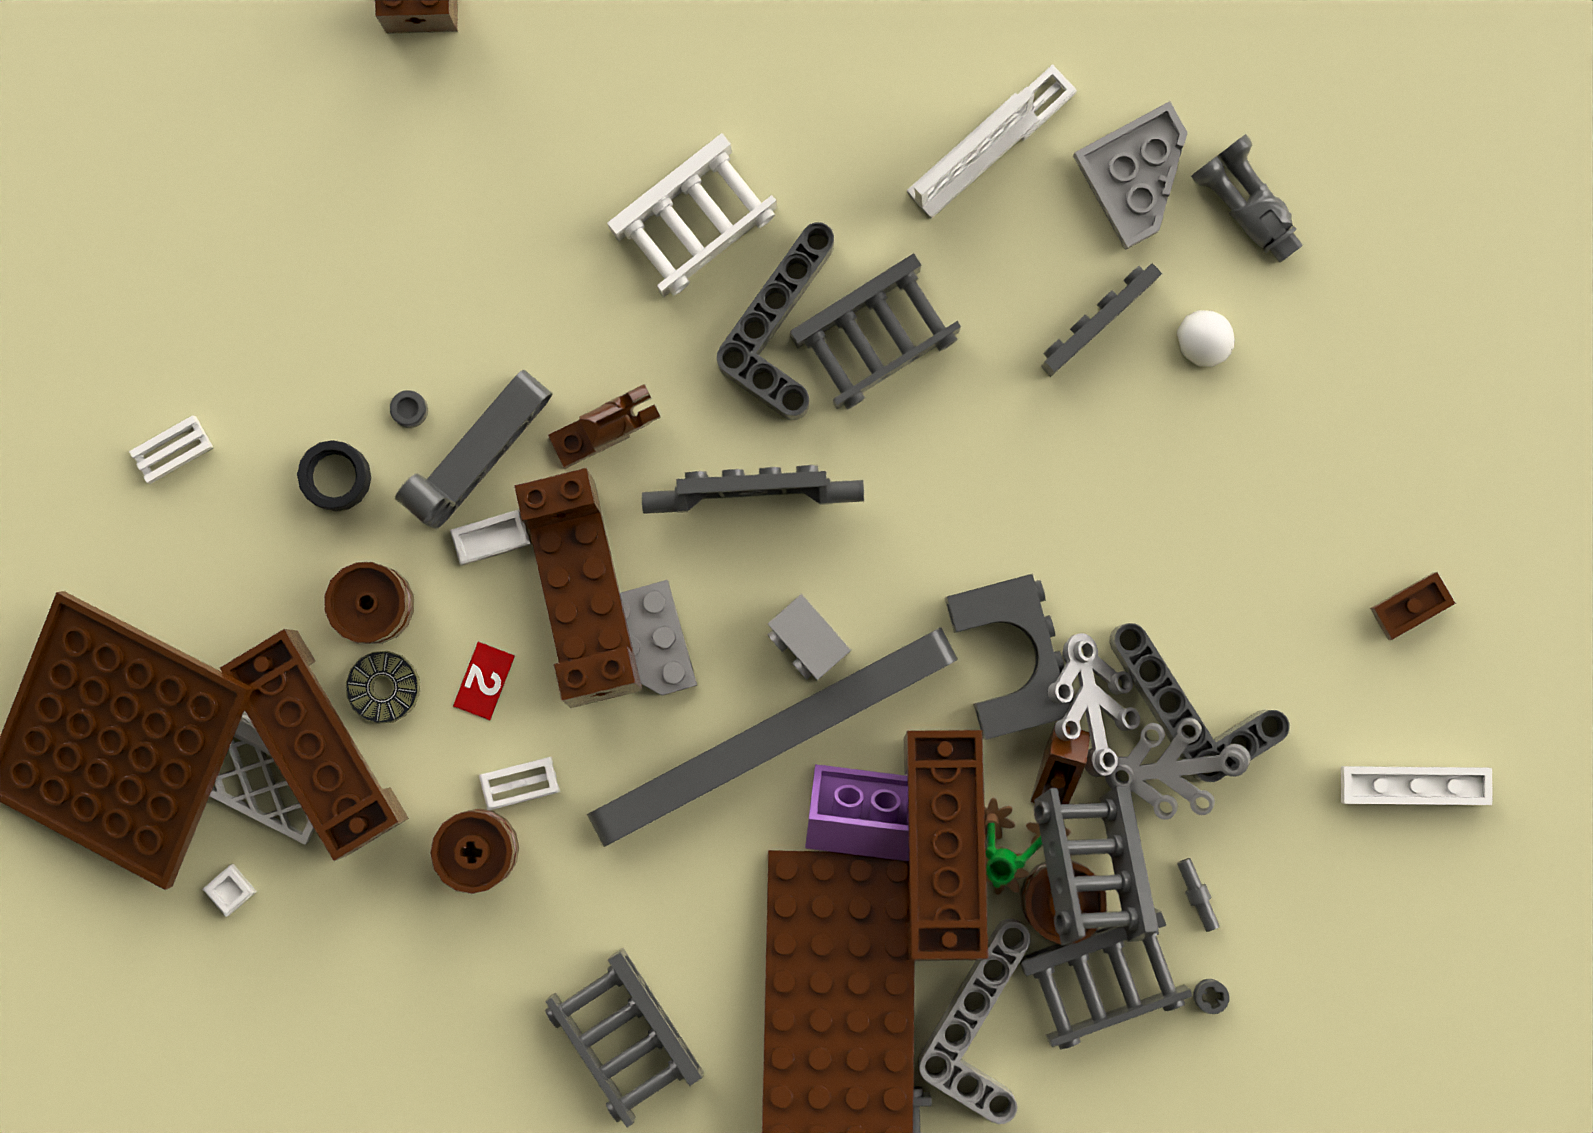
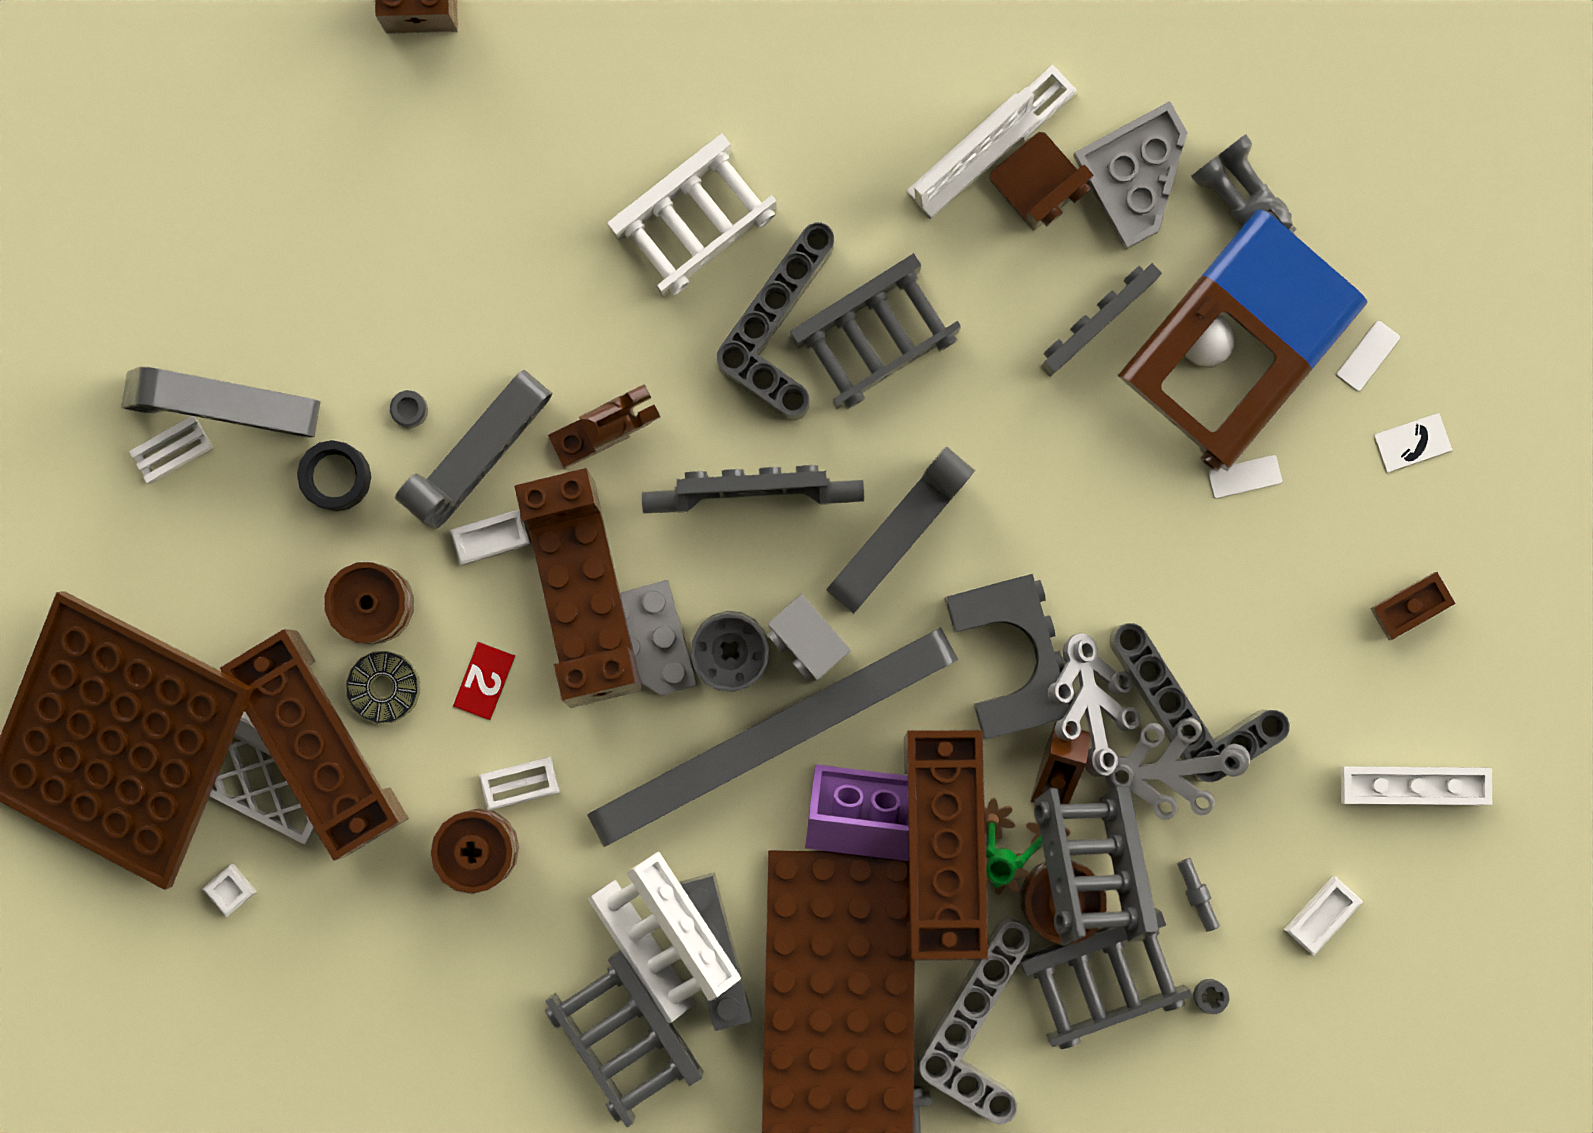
none -> beam [121,367,321,438]
none -> white fence [587,852,741,1024]
none -> dark grey brick [679,872,752,1031]
none -> dark grey wheel [691,611,769,692]
none -> dark grey beam [826,446,975,614]
none -> reddish brown bracket [989,132,1094,231]
none -> piece [1118,209,1368,472]
none -> white sticker [1209,455,1282,498]
none -> white tile [1284,876,1363,956]
none -> white sticker [1337,320,1400,391]
none -> white sticker [1374,413,1452,472]

